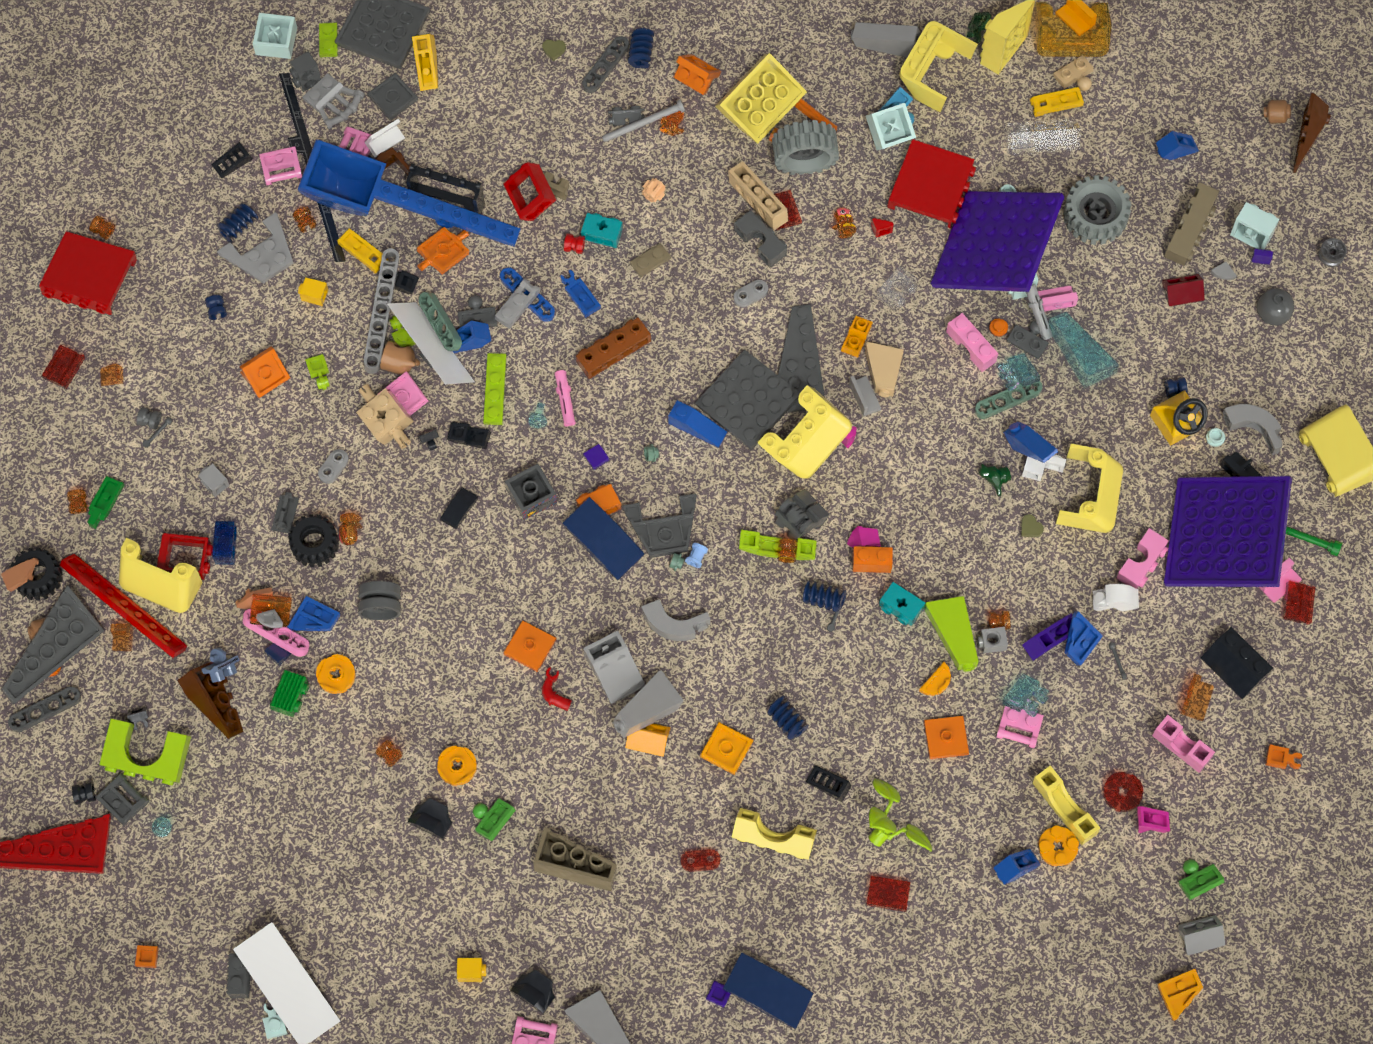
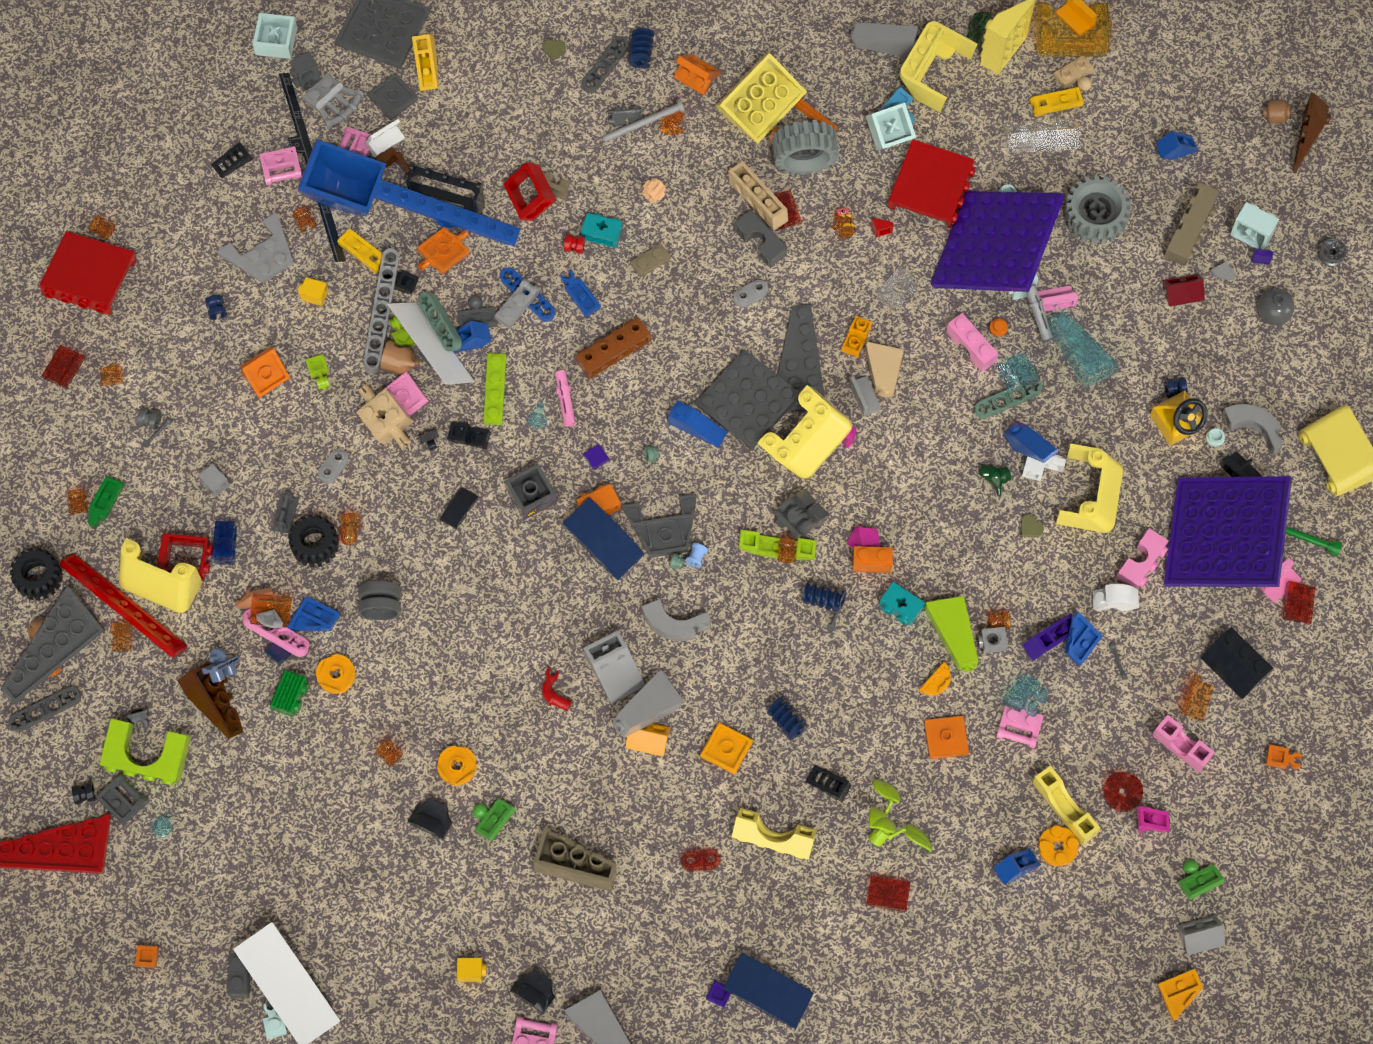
nougat slope [1,558,39,592] -> none
dark blue piece [217,203,258,243] -> none
lime plate [319,23,338,57] -> none
orange plate [503,620,557,672] -> none
dark grey plate [1007,320,1048,360] -> none

